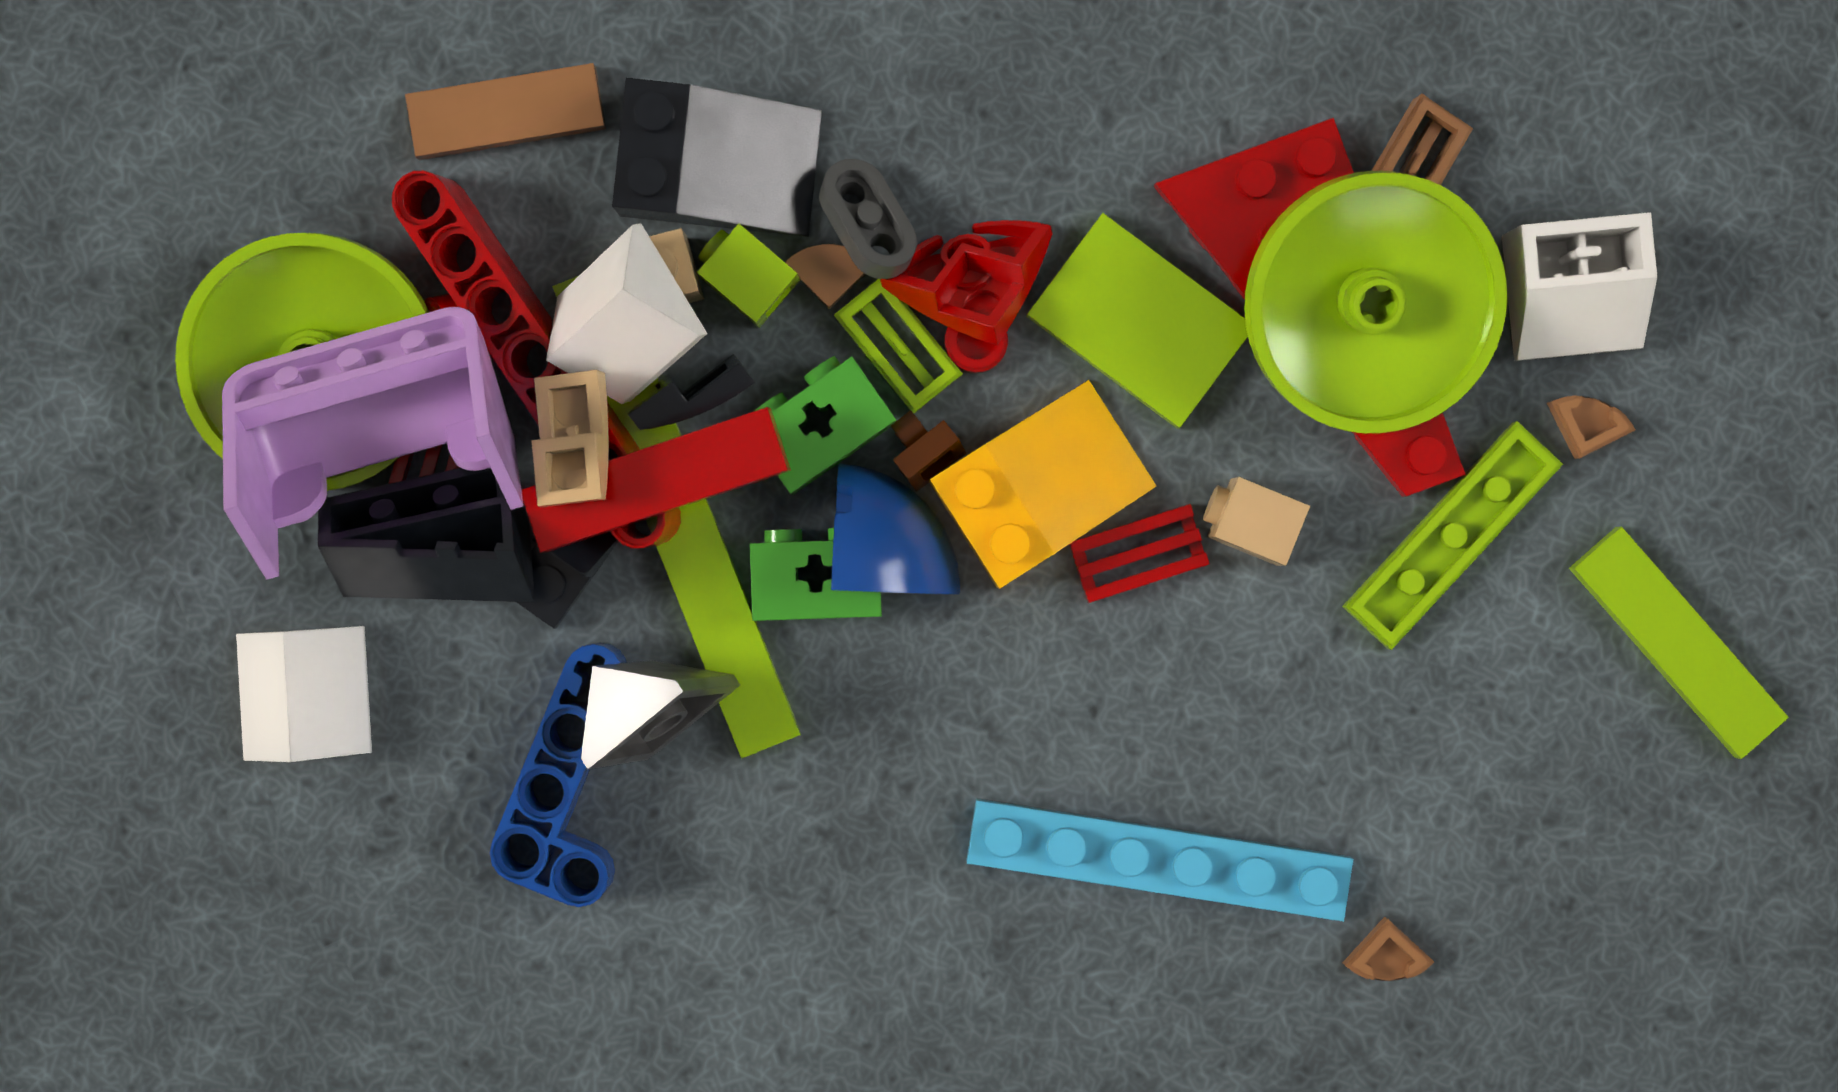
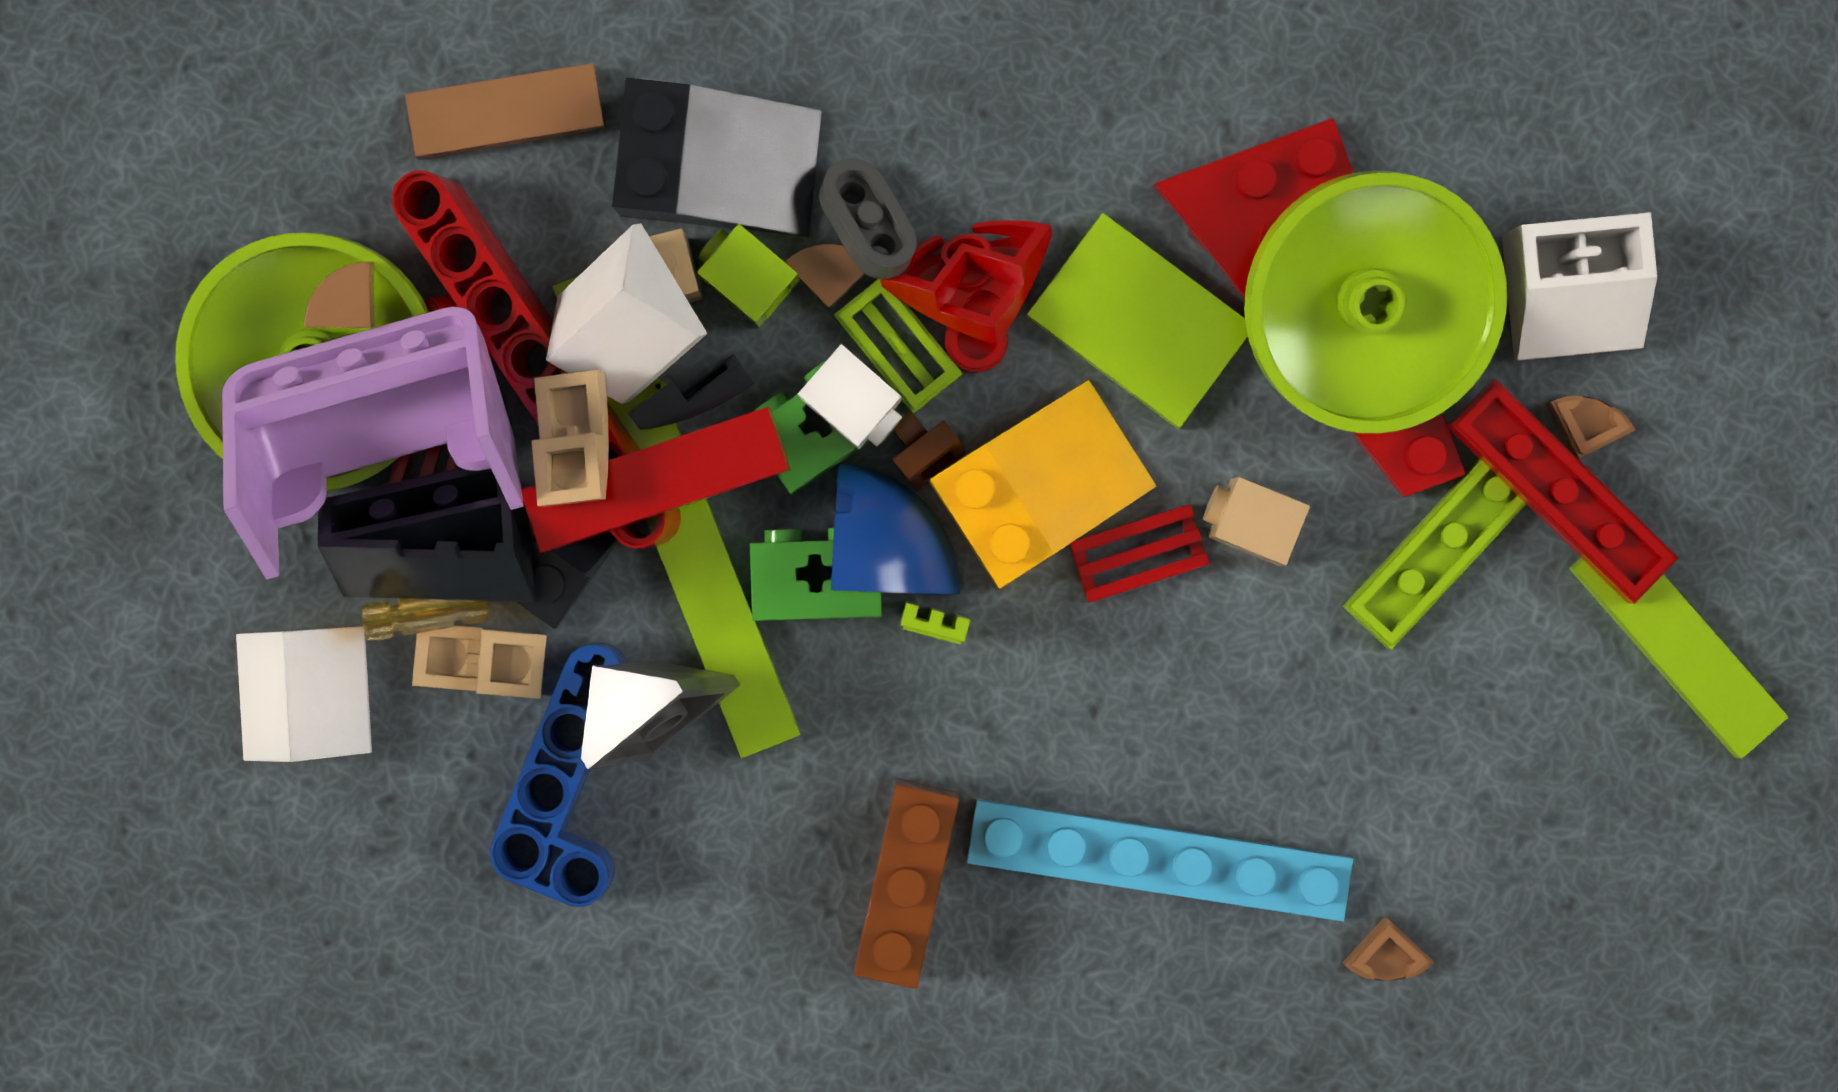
medium nougat tile [1372,94,1473,185] -> none
none -> medium nougat tile [304,261,375,328]
none -> clear yellow axle [361,598,490,641]
none -> tan slope [412,621,547,699]
none -> white brick [798,344,902,449]
none -> dark orange brick [854,778,960,989]
none -> lime tile [900,601,970,645]
none -> red tile [1447,379,1679,604]

